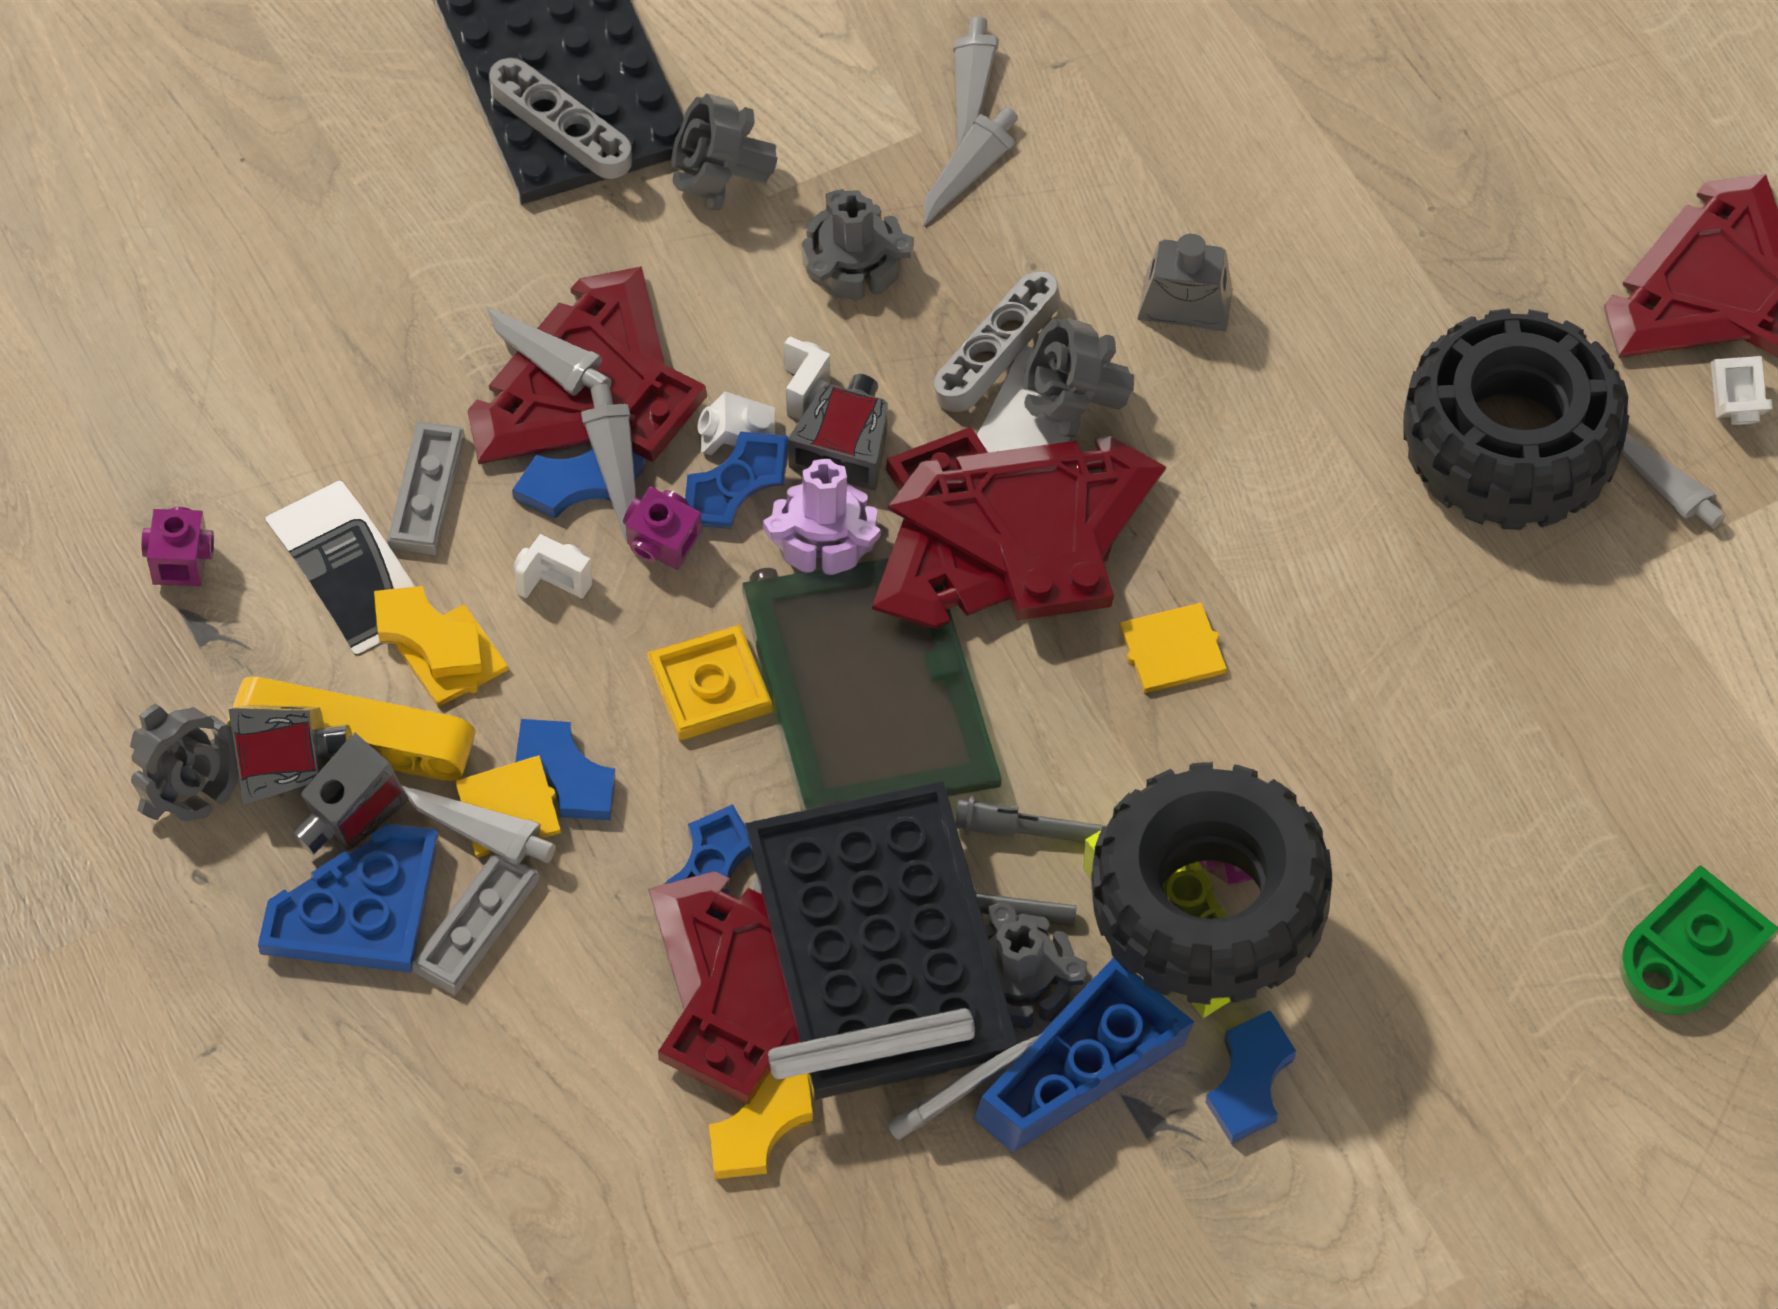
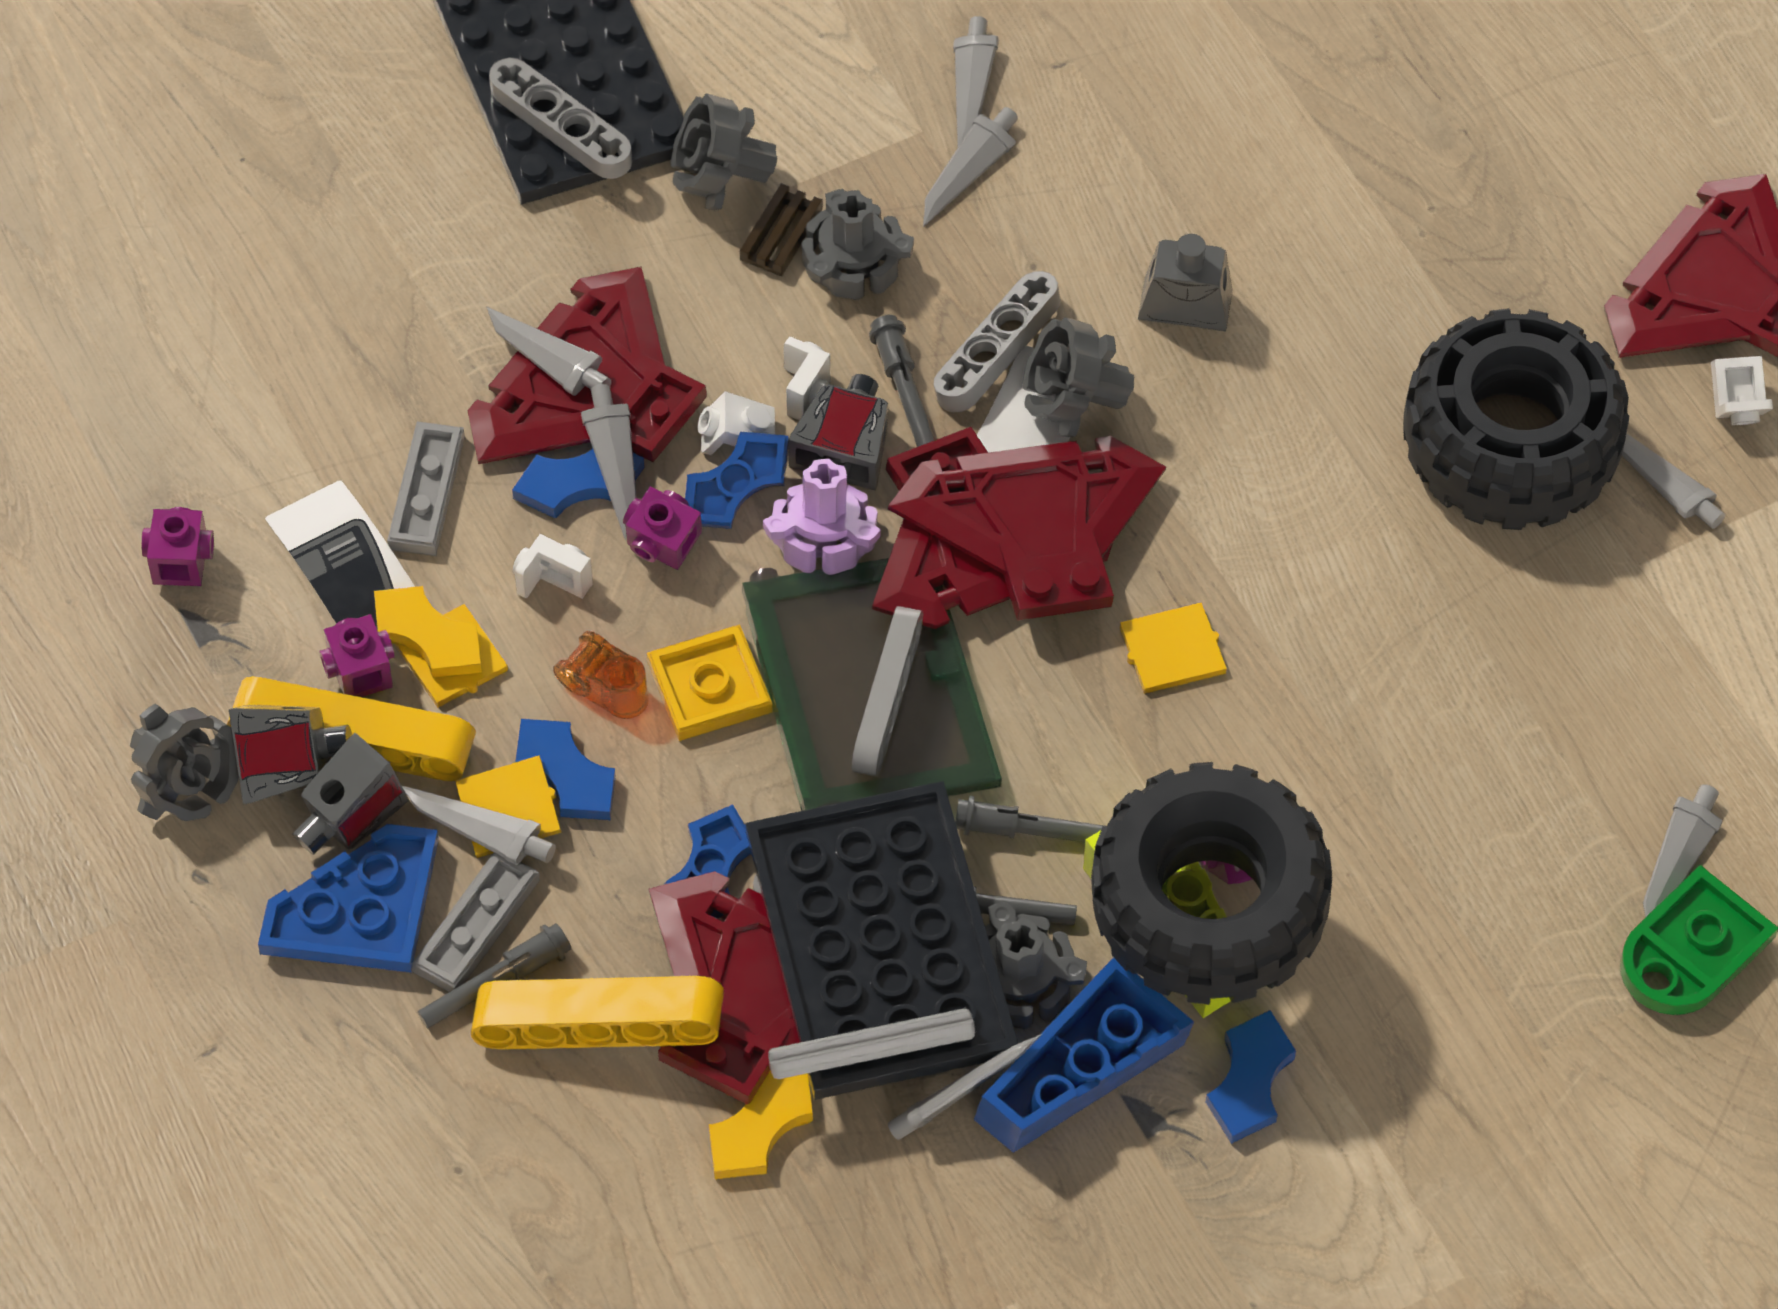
none -> magenta brick [319,614,395,697]
none -> dark grey pin [417,923,572,1029]
none -> yellow beam [471,976,724,1050]
none -> clear orange piece [553,631,649,719]
none -> dark brown tile [740,183,823,277]
none -> light grey beam [852,606,923,777]
none -> dark grey pin [869,315,935,447]
none -> light grey bar [1643,784,1722,917]

